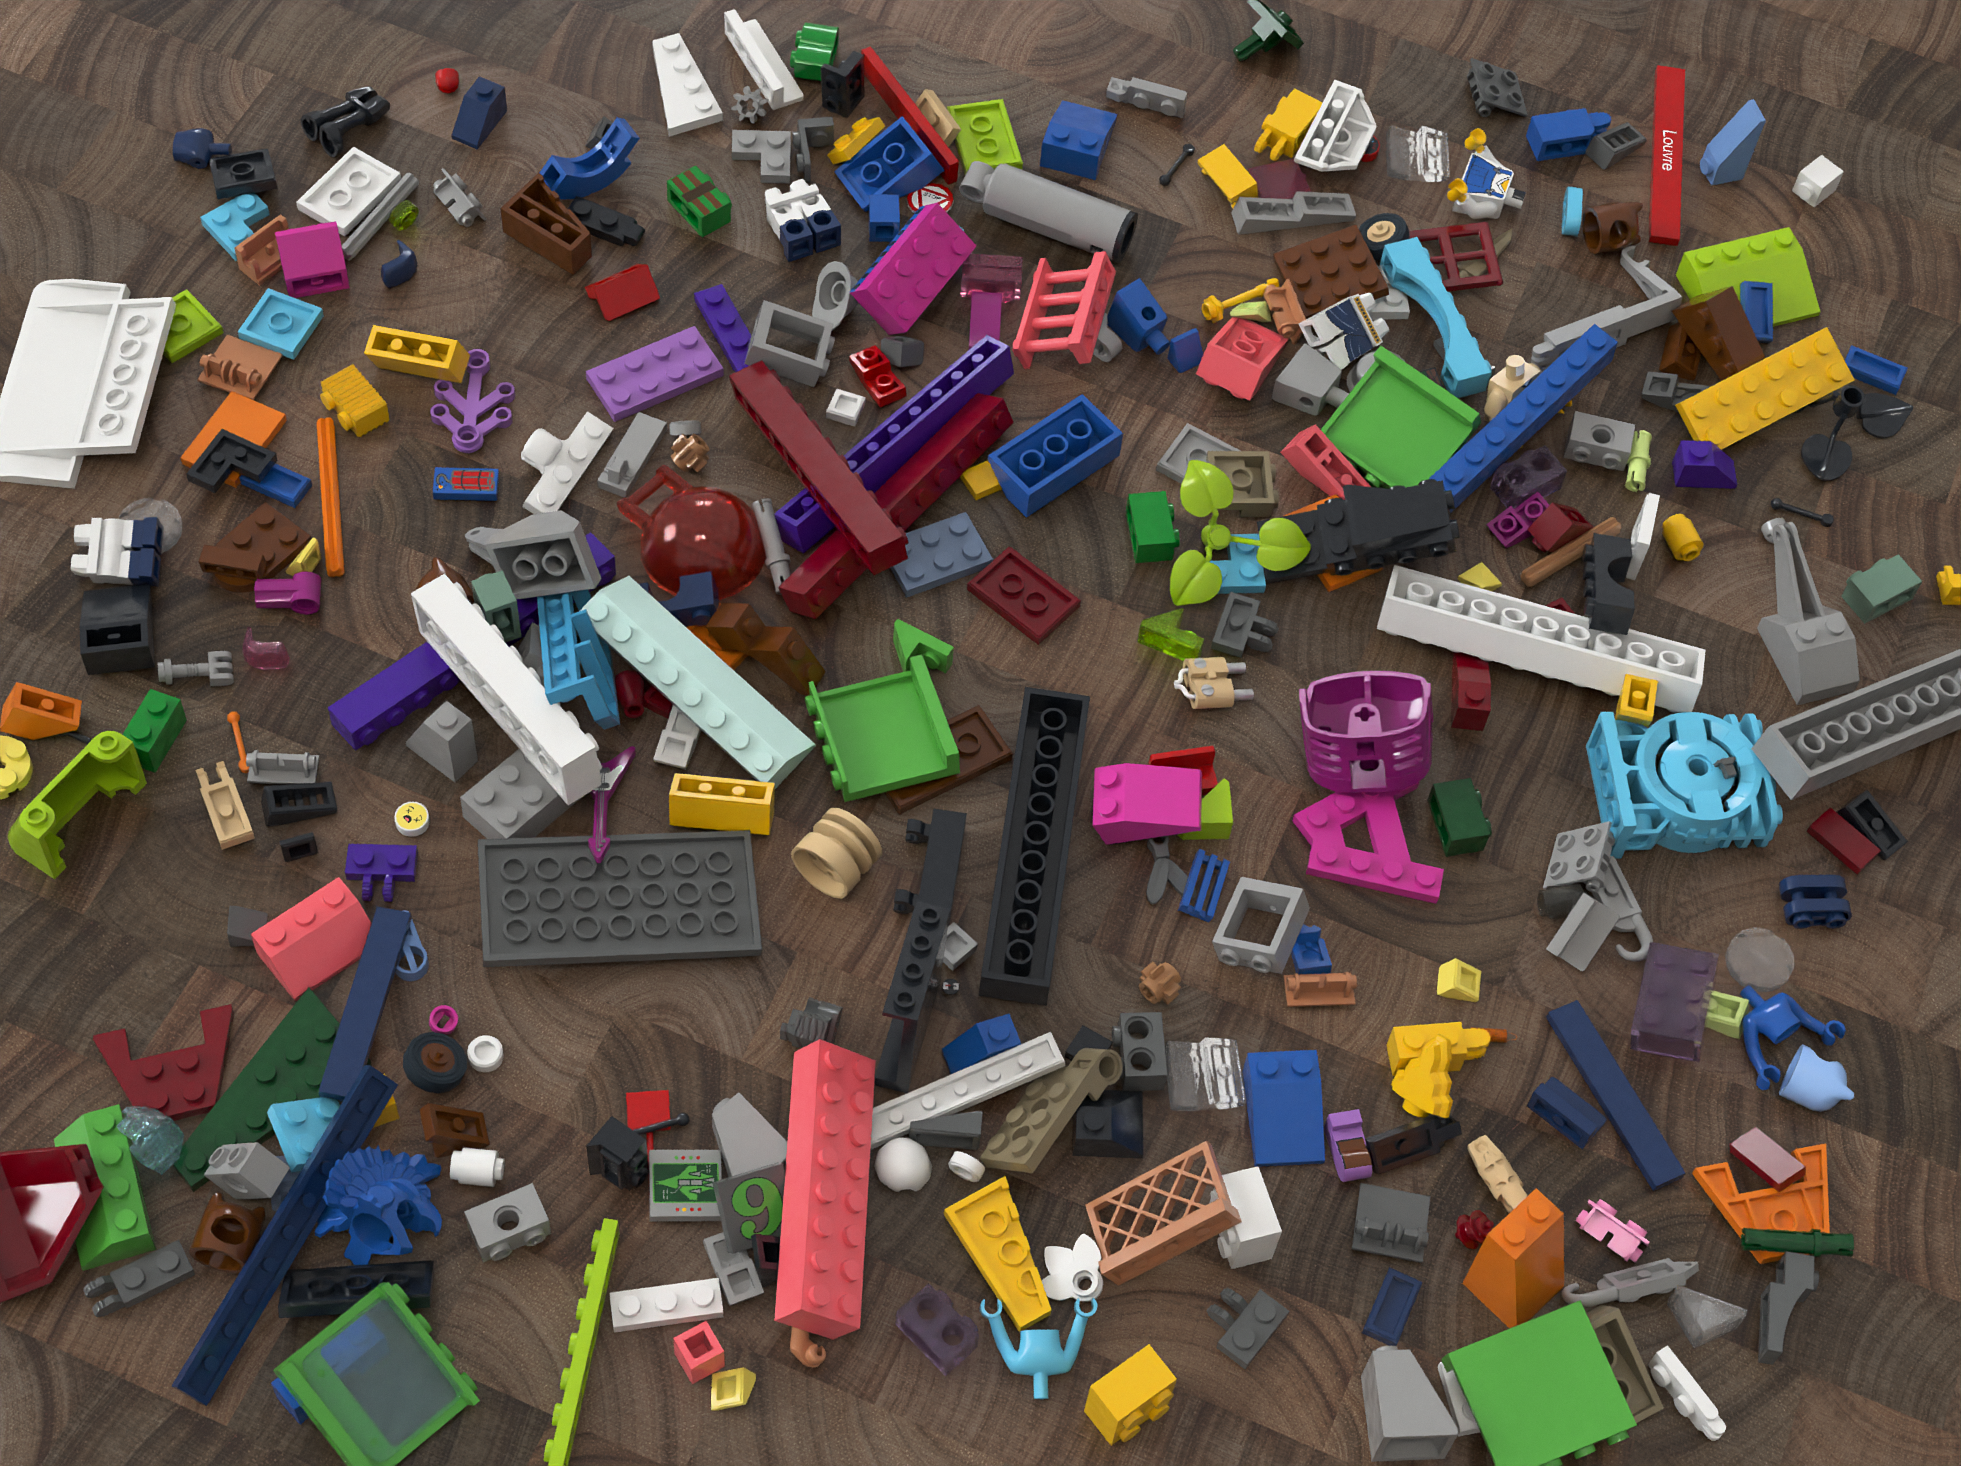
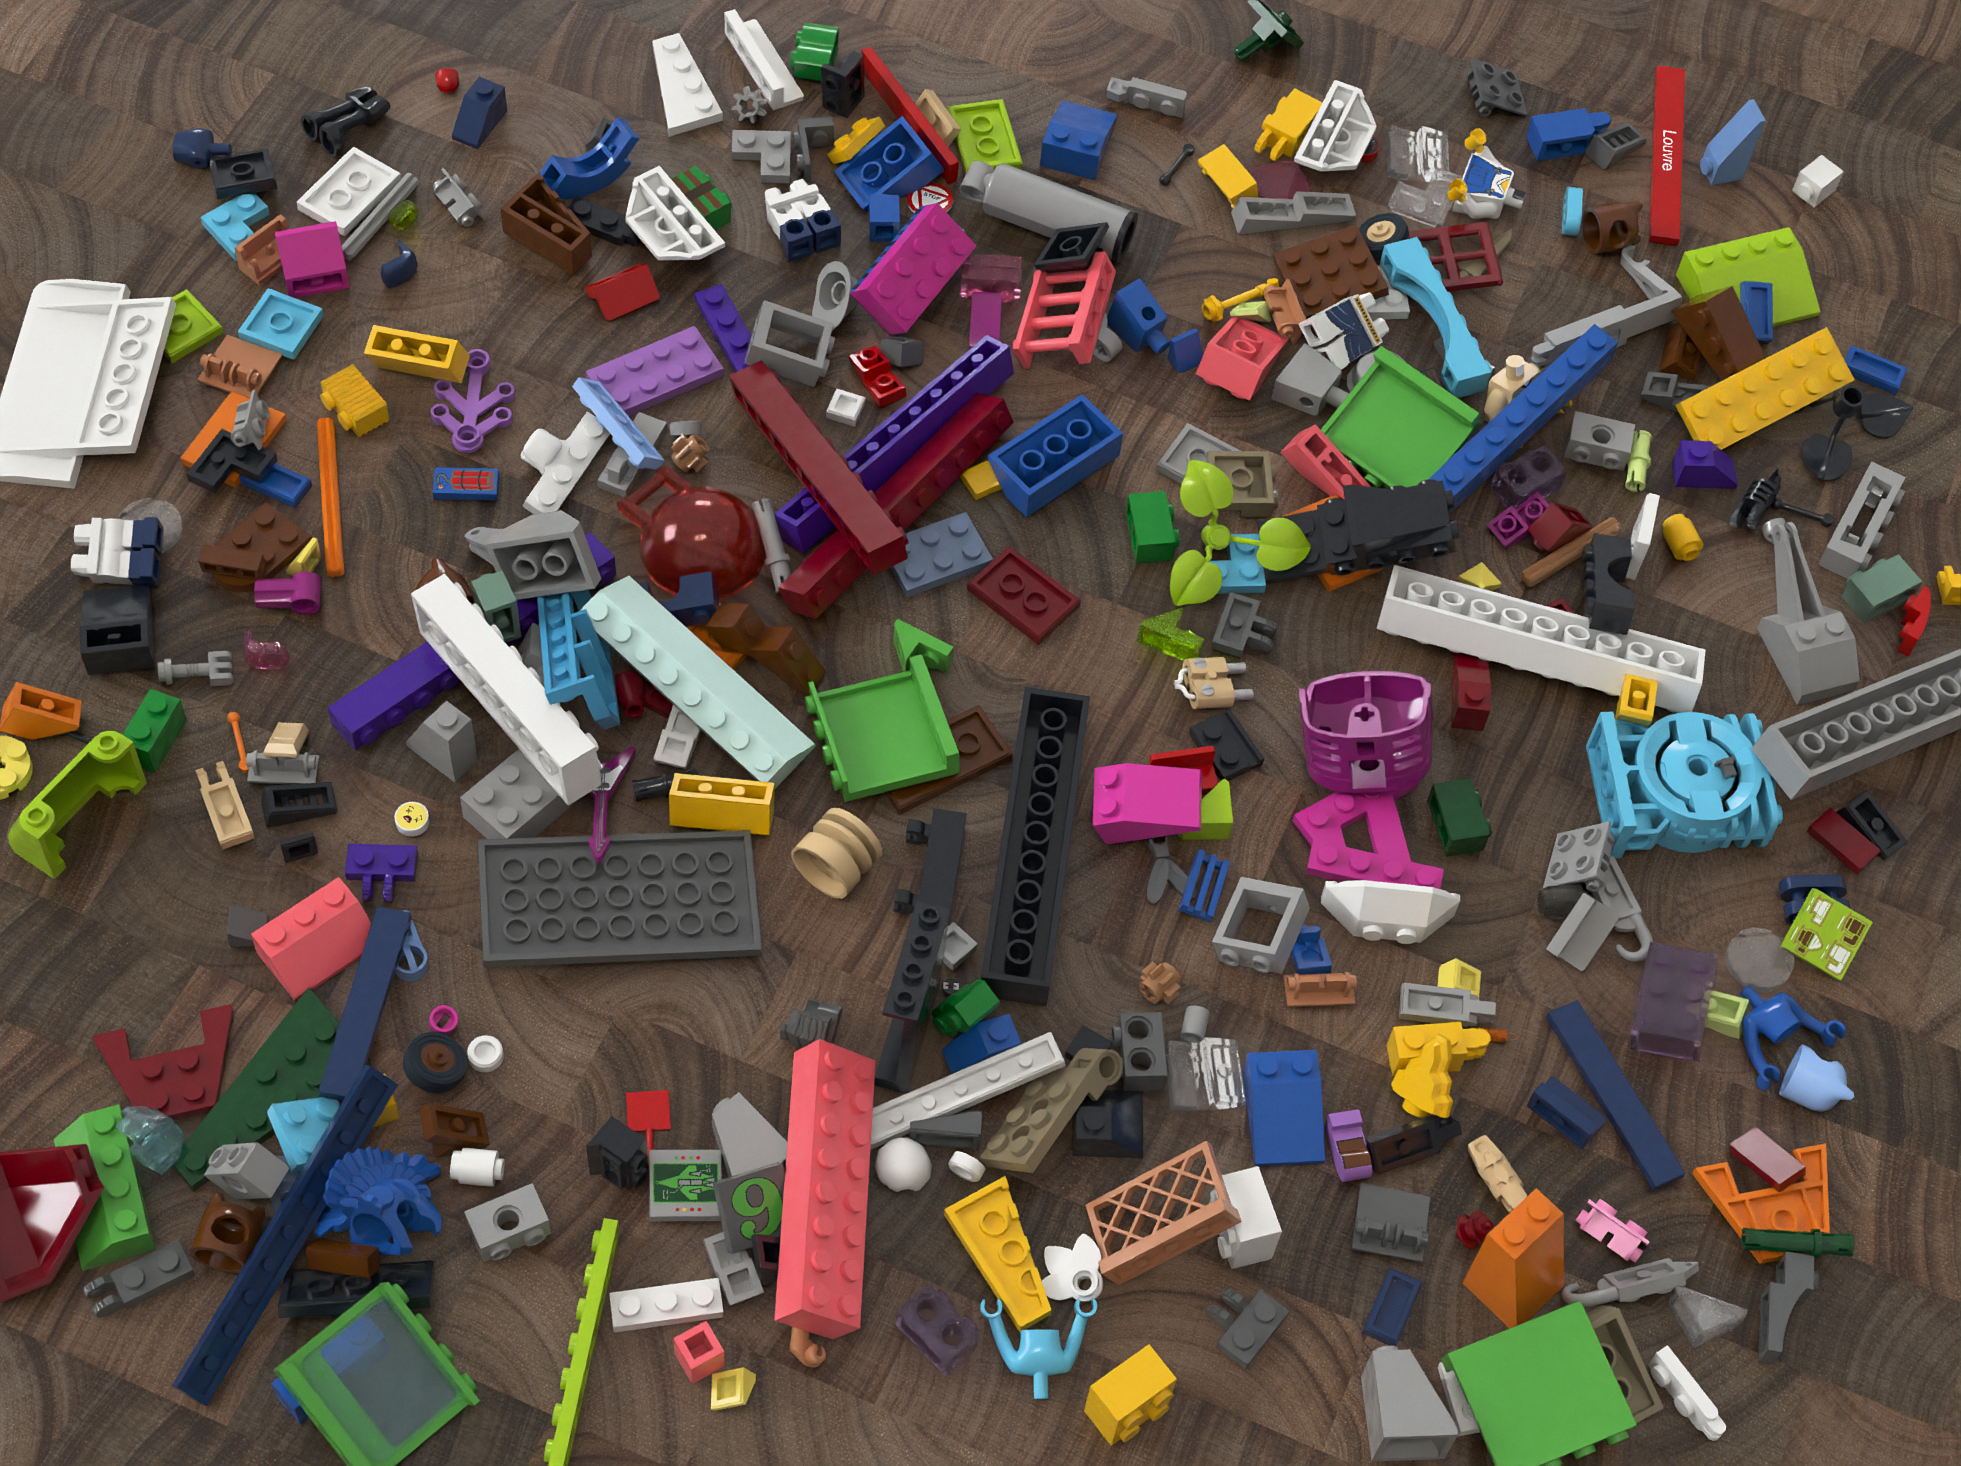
black hinge [633,1112,690,1135] -> none
none -> light grey hinge [231,390,270,450]
none -> tan tile [263,722,309,758]
none -> reddish brown piece [306,1238,380,1278]
none -> light blue plate [572,377,665,470]
none -> white wedge [625,166,725,260]
none -> black axle [632,769,699,801]
none -> green brick [931,979,1000,1037]
none -> black slope [1034,222,1109,273]
none -> light grey hinge [1180,1005,1210,1045]
none -> black plate [1189,709,1264,781]
none -> white wedge [1321,880,1460,944]
none -> clear tile [1387,167,1463,228]
none -> light grey hinge [1399,983,1496,1027]
none -> black hinge [1729,466,1781,530]
none -> lime tile [1780,888,1873,981]
none -> light grey brick [1818,461,1906,579]
none -> red slope [1897,586,1931,657]

